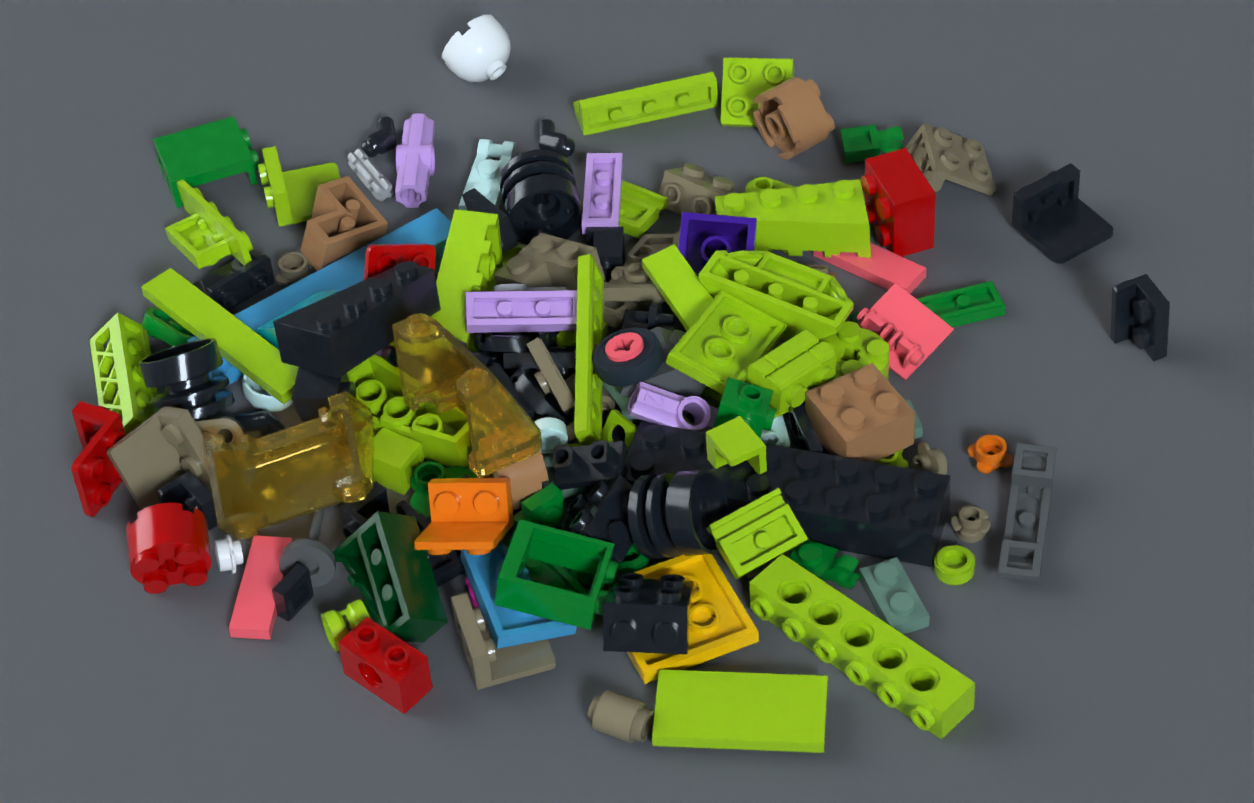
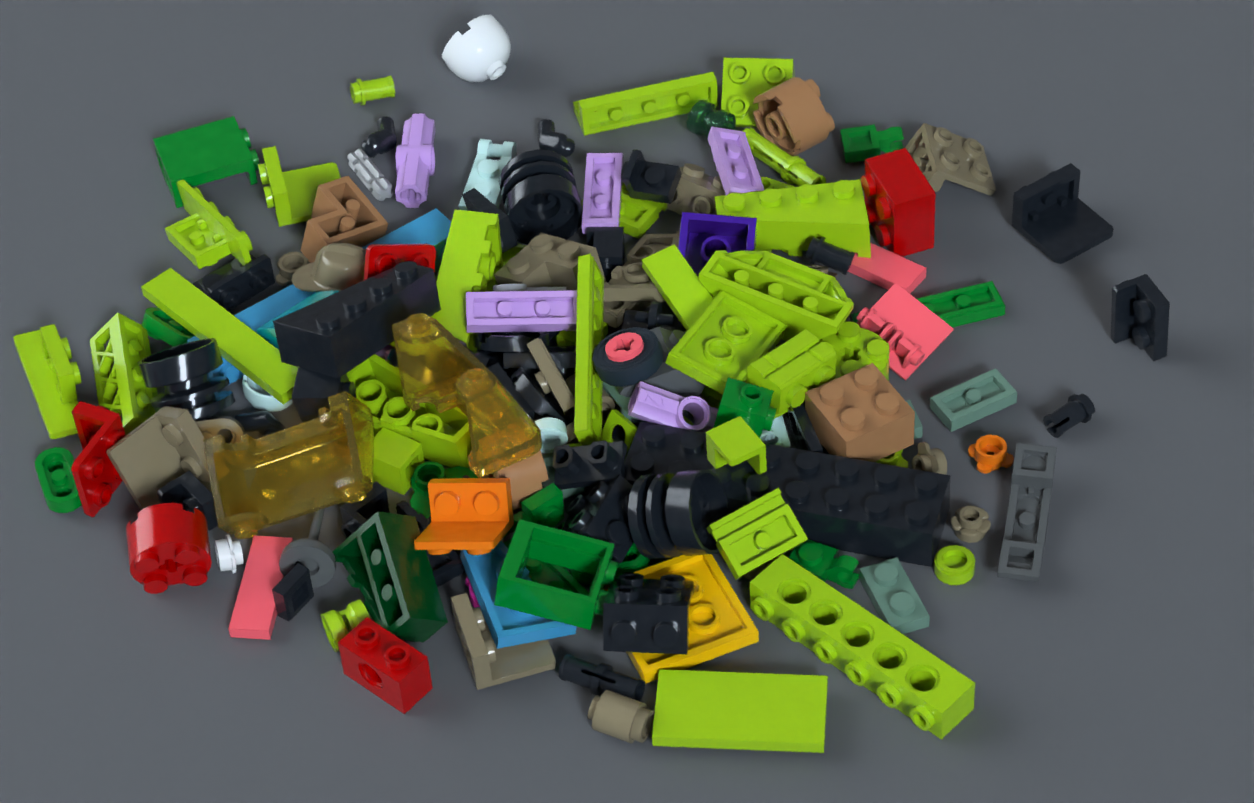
none -> lime bracket [13,324,81,439]
none -> green plate [35,447,82,513]
none -> dark tan piece [291,243,366,292]
none -> lime pin [350,75,395,106]
none -> black pin [559,654,645,701]
none -> black bracket [621,149,682,204]
none -> clear green wheel [687,99,736,140]
none -> lavender hinge [707,127,764,195]
none -> lime pin [743,128,826,186]
none -> black pin [805,236,855,275]
none -> sand green plate [930,368,1017,432]
none -> black pin [1043,394,1095,438]

